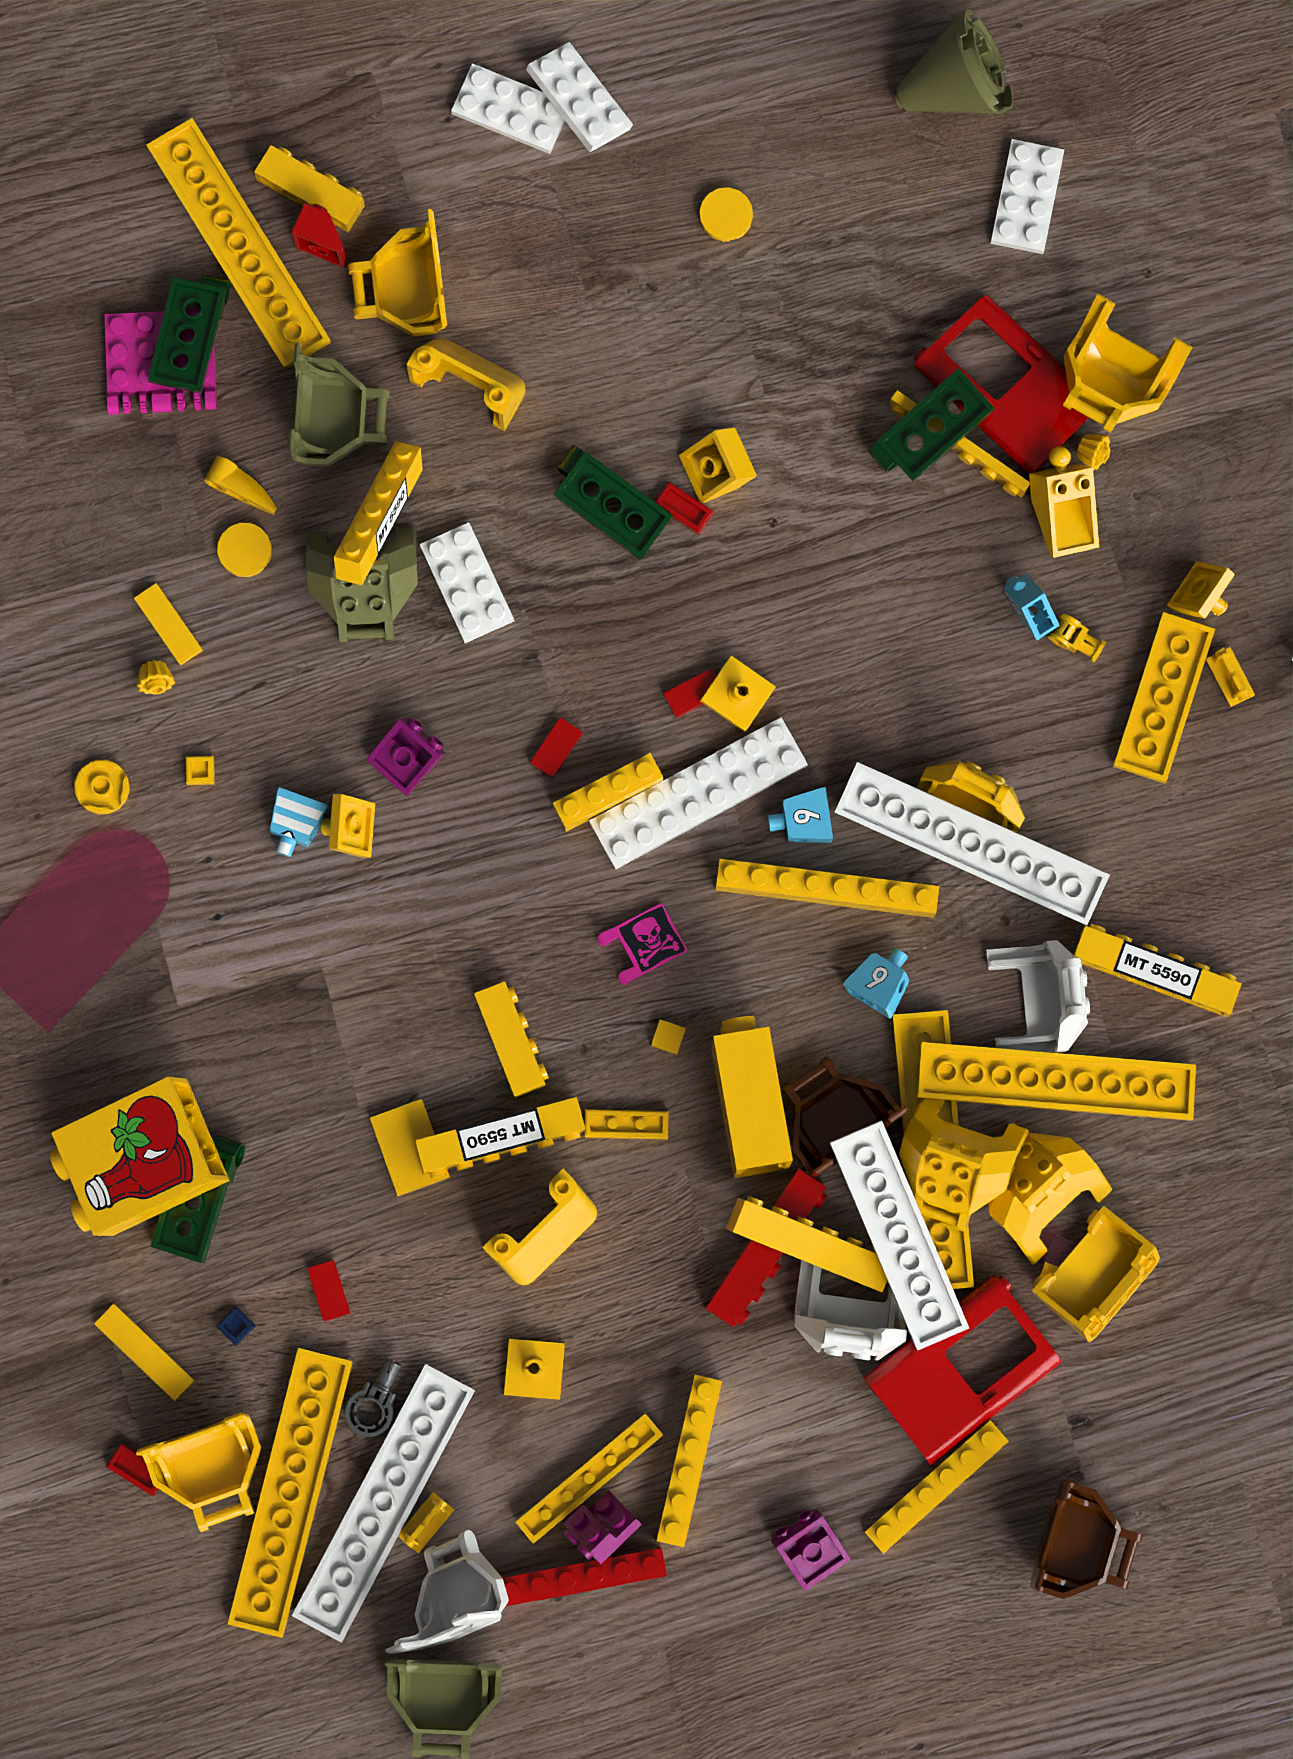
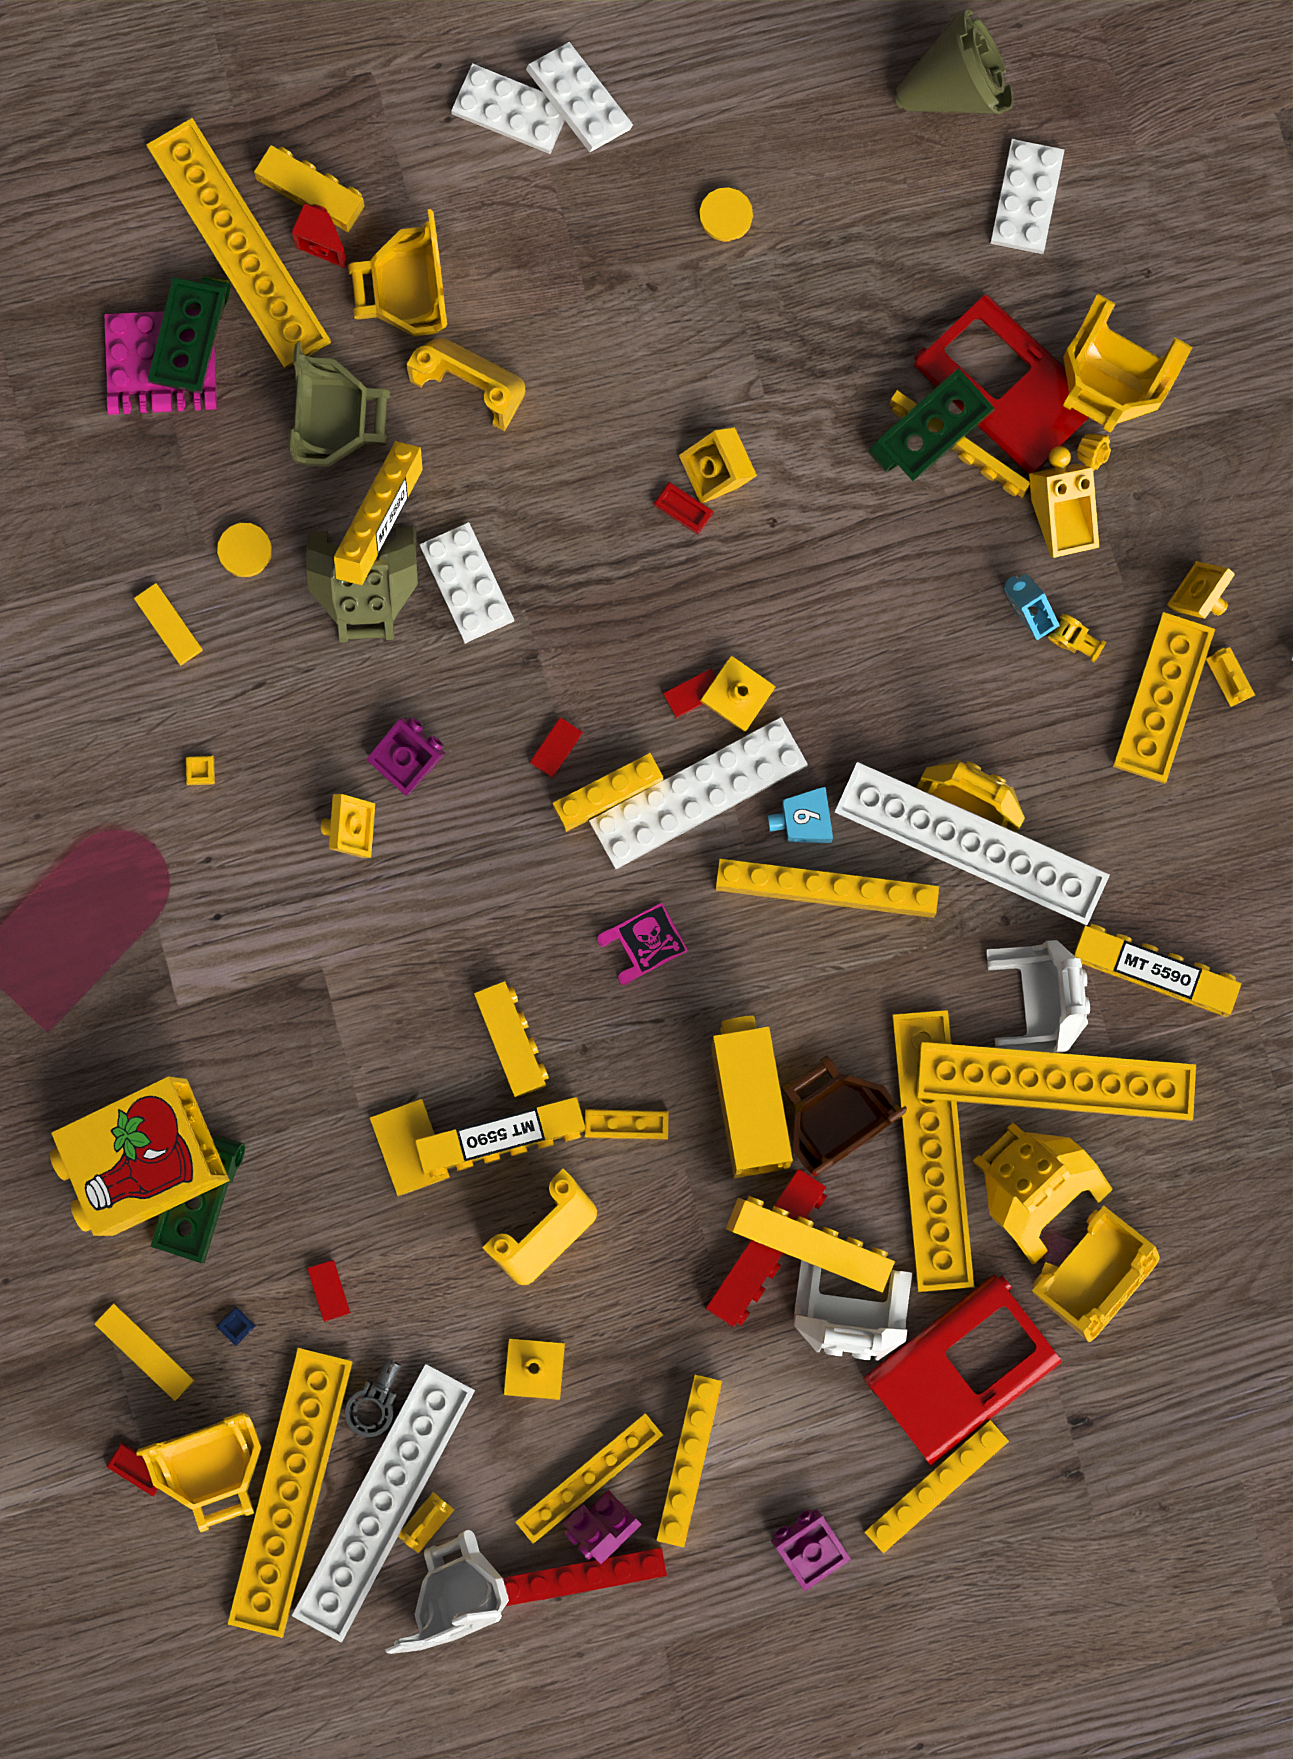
yellow tile [74,759,130,815] -> none
yellow piece [137,660,175,695] -> none
yellow piece [204,456,277,515] -> none
medium azure torso [270,787,330,857] -> none
olive piece [385,1659,502,1759] -> none
dark green hinge [553,446,673,560] -> none
yellow tile [651,1019,686,1055] -> none
white plate [829,1120,969,1350] -> none
medium azure torso [843,948,909,1019] -> none
yellow piece [899,1099,1029,1232] -> none
reddish brown piece [1030,1479,1143,1599] -> none

